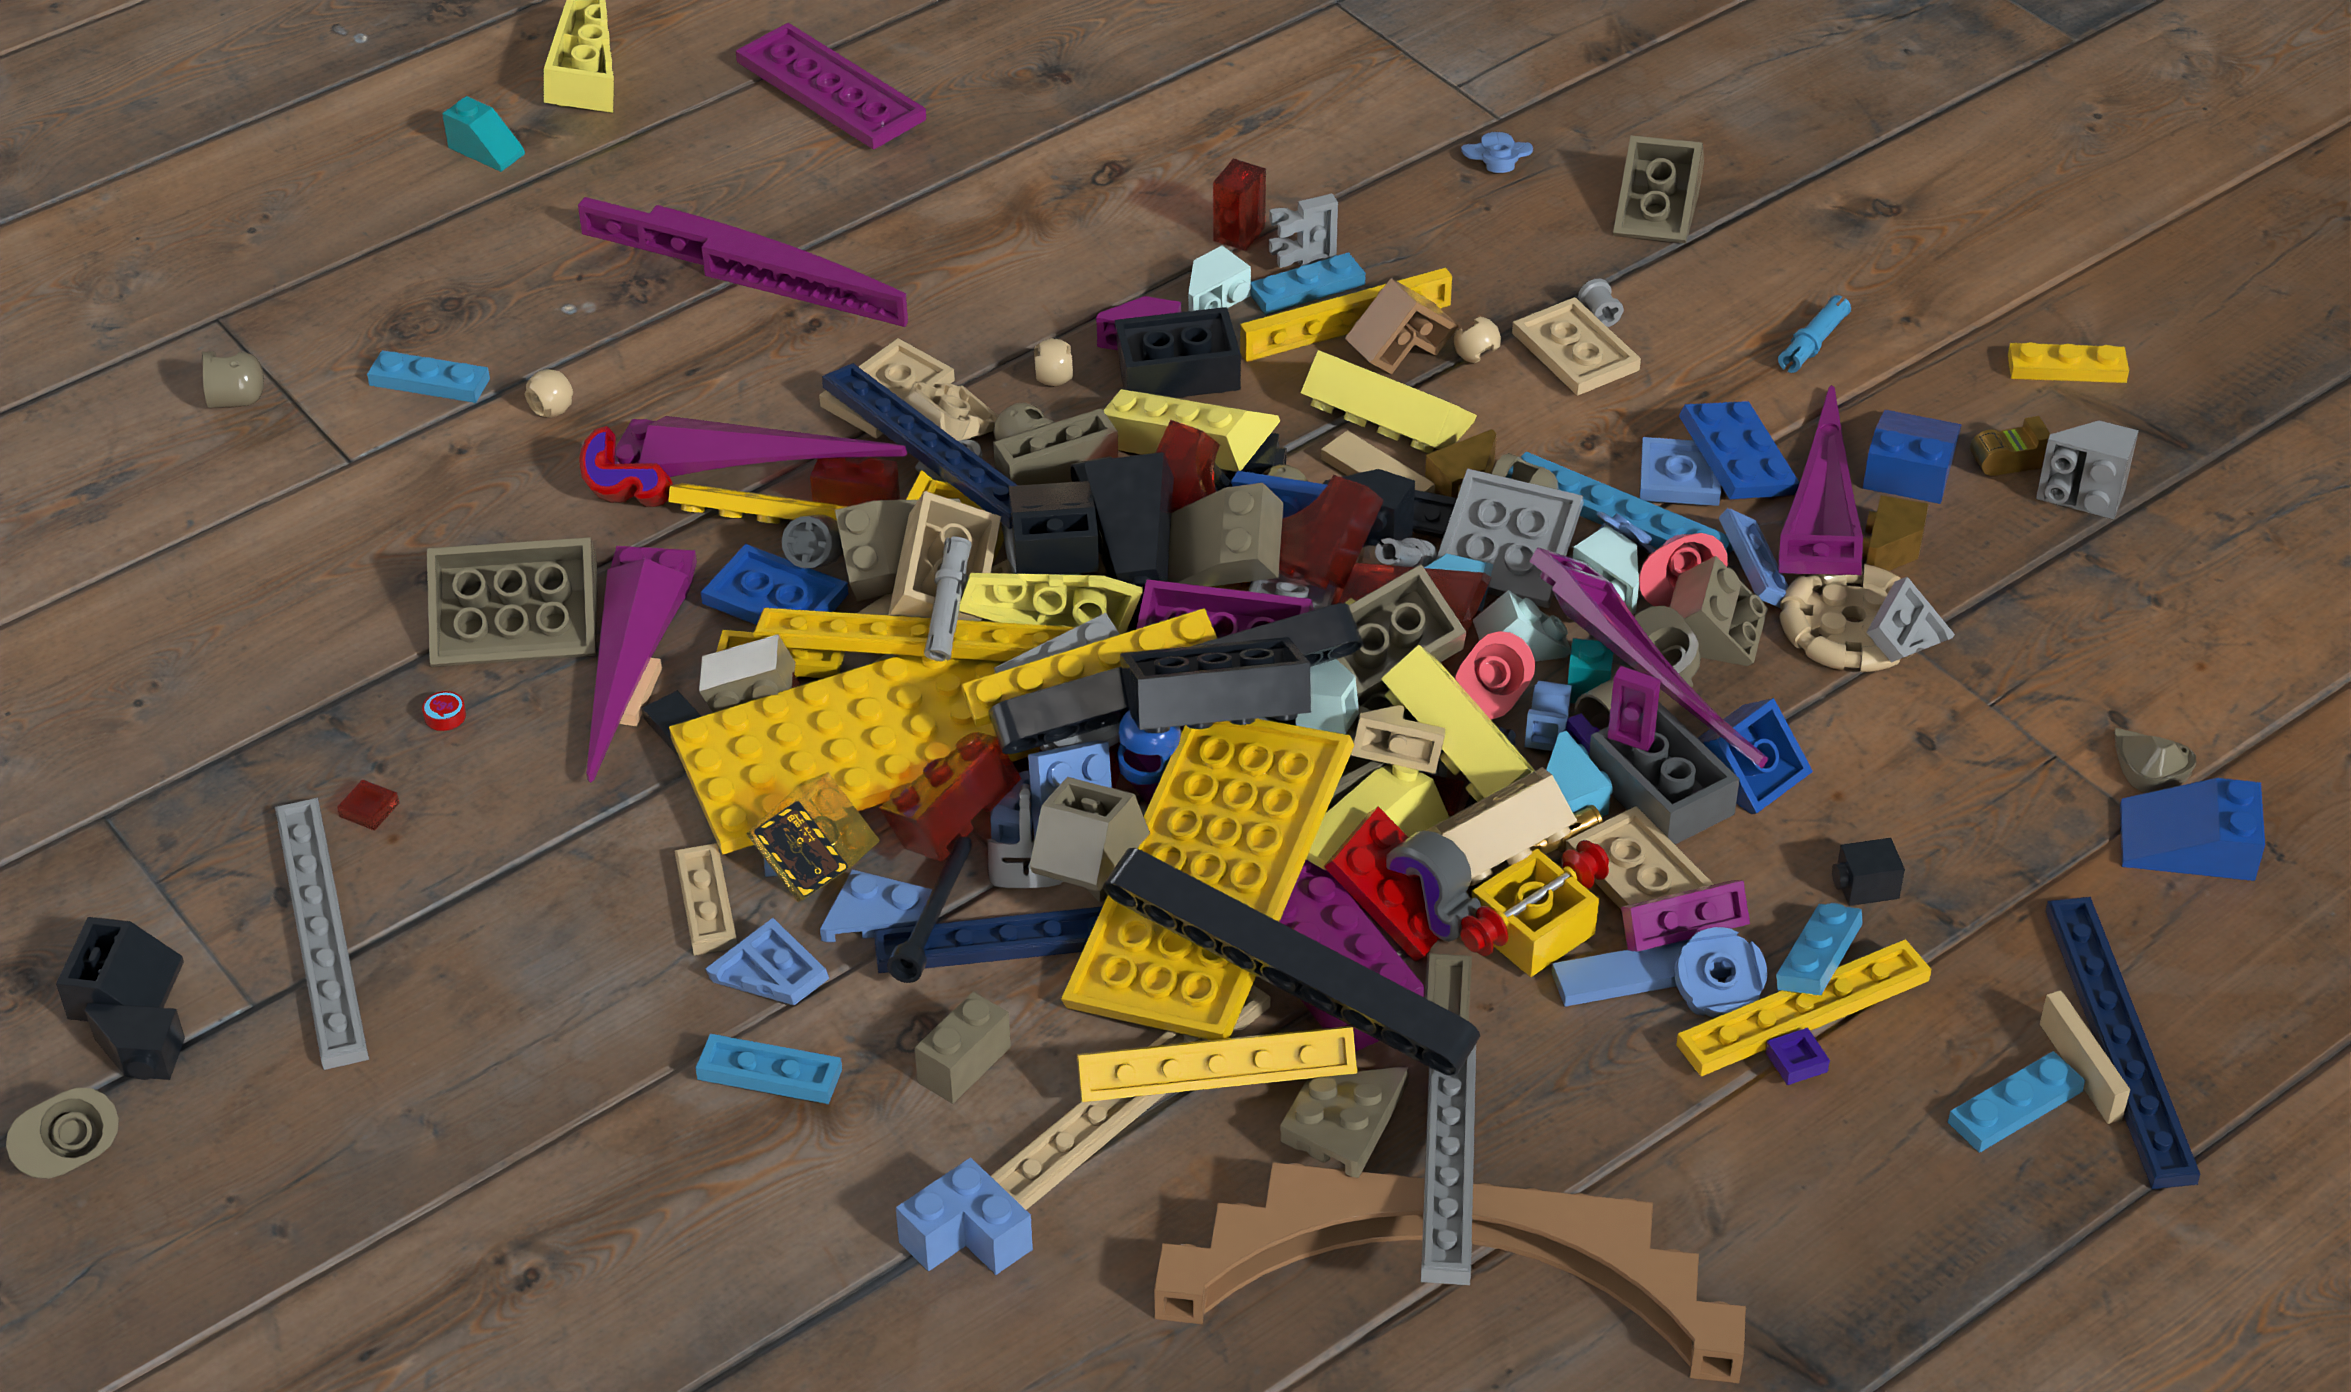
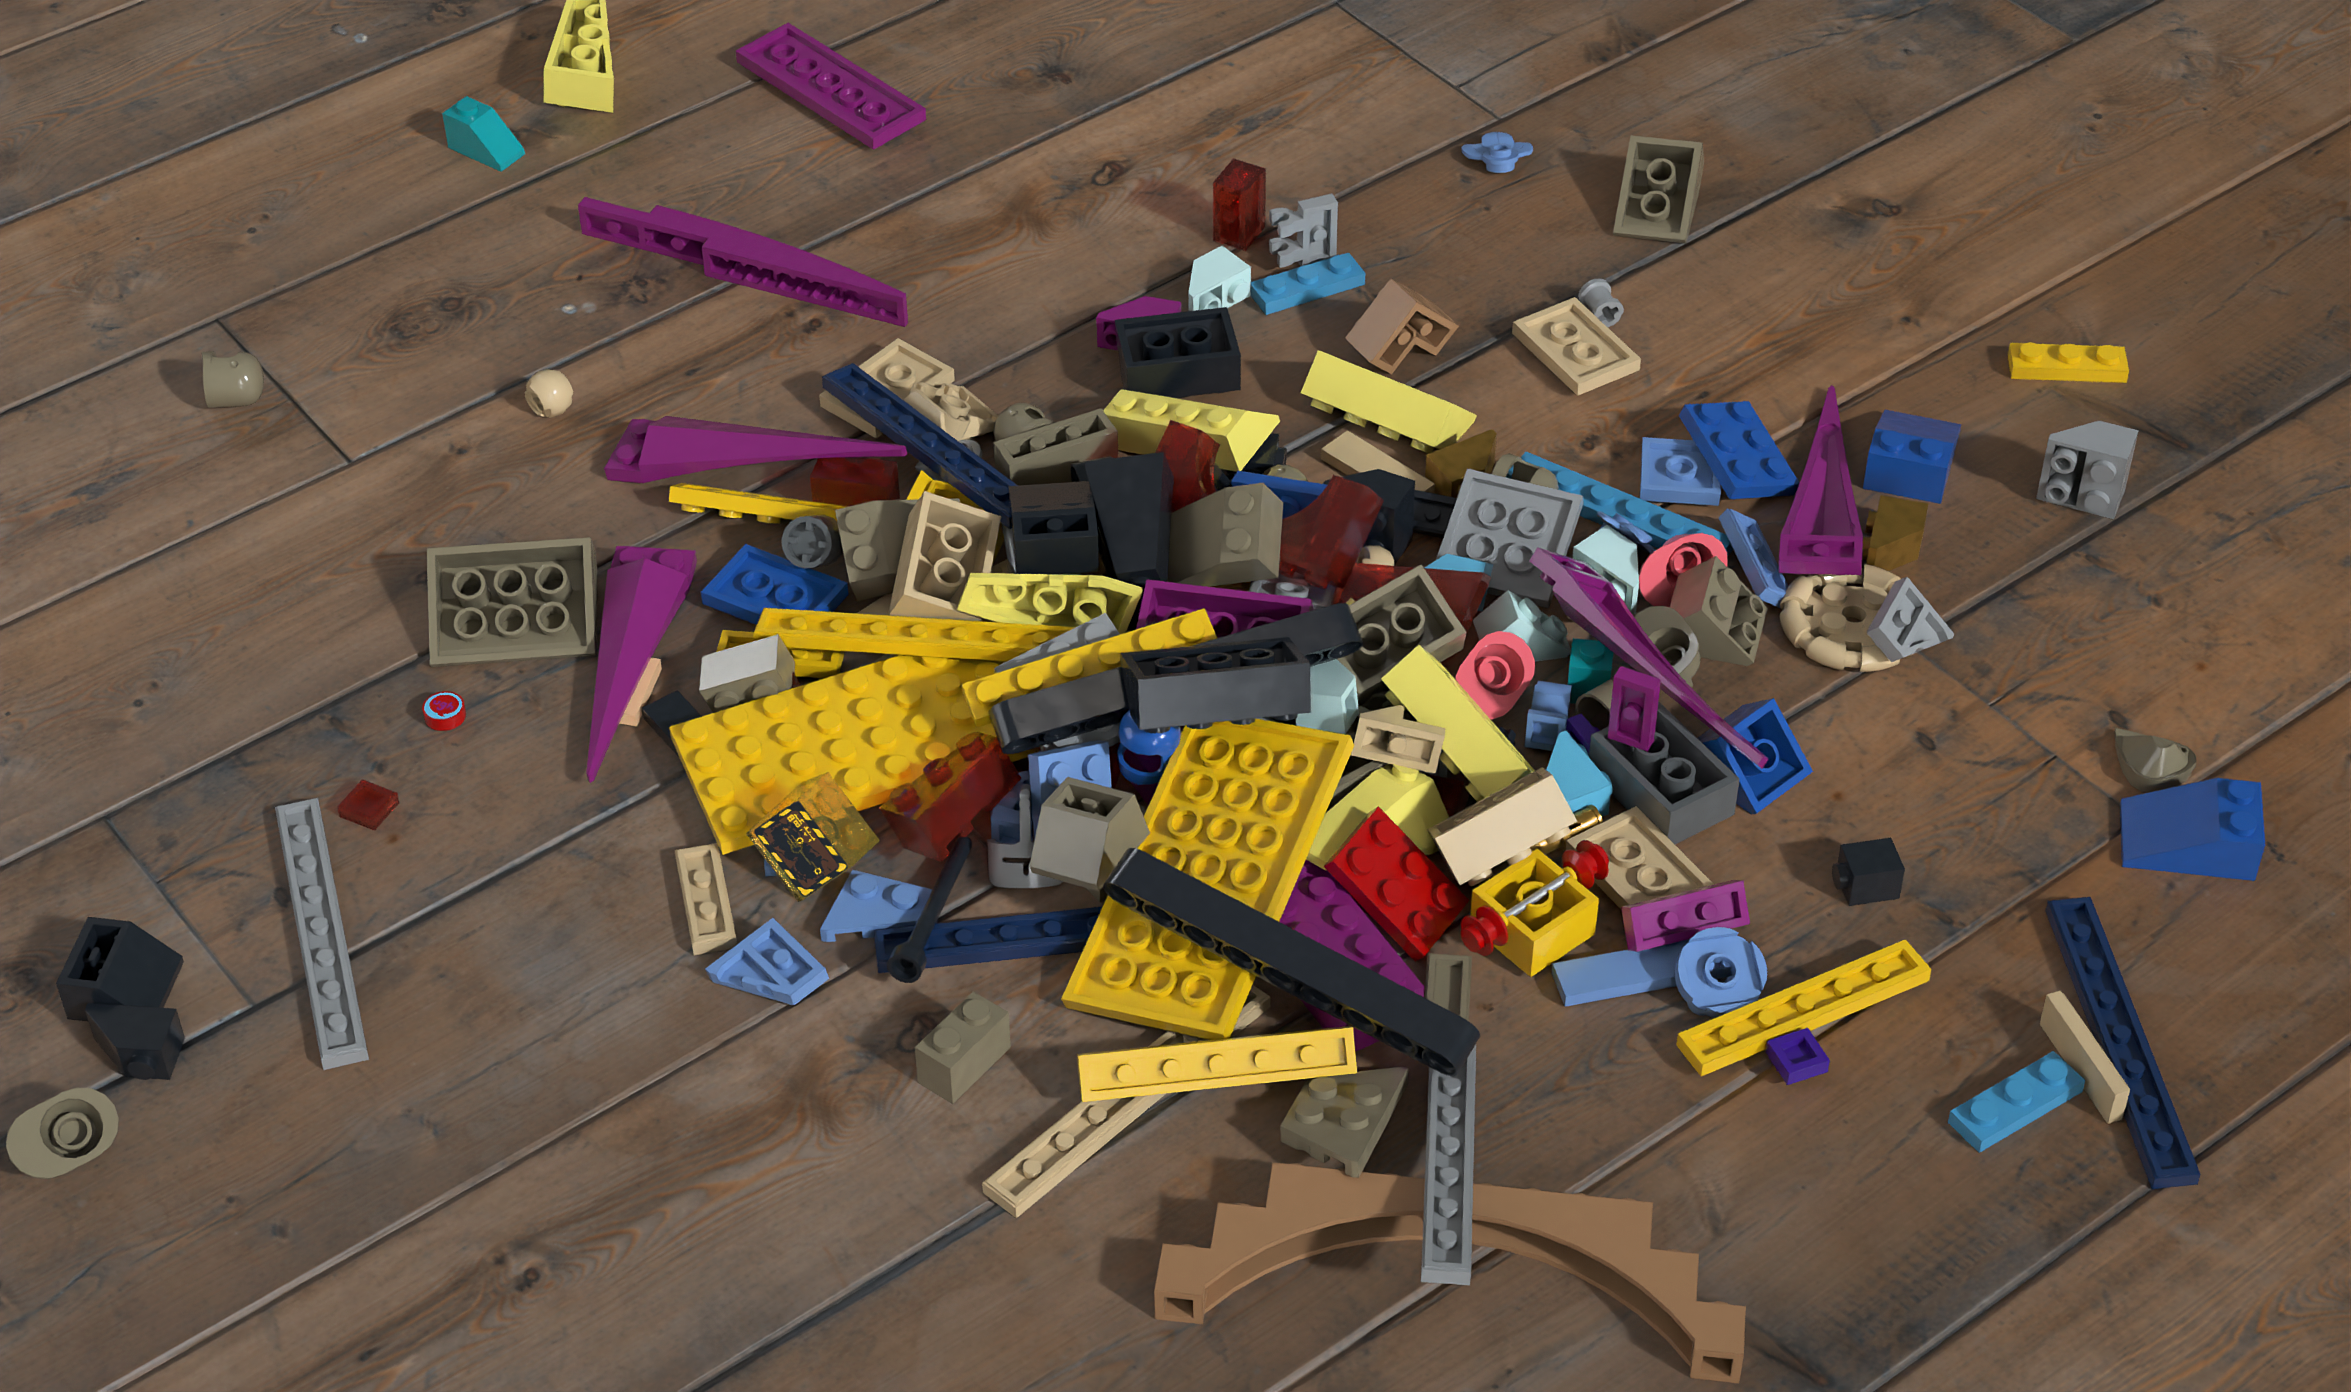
dark azure plate [367,350,490,403] -> none
red animal [579,426,673,507] -> none
dark azure plate [696,1034,842,1104] -> none
medium blue brick [896,1157,1033,1275] -> none
light grey pin [924,536,972,661] -> none
tan piece [1034,338,1073,386] -> none
yellow plate [1240,268,1452,362] -> none
light grey pin [1375,538,1438,573] -> none
dark grey animal [1386,830,1481,942] -> none
tan piece [1454,316,1501,364] -> none
dark azure plate [1776,903,1863,995] -> none
dark azure pin [1778,295,1851,373] -> none
pearl gold leg [1970,416,2051,476] -> none

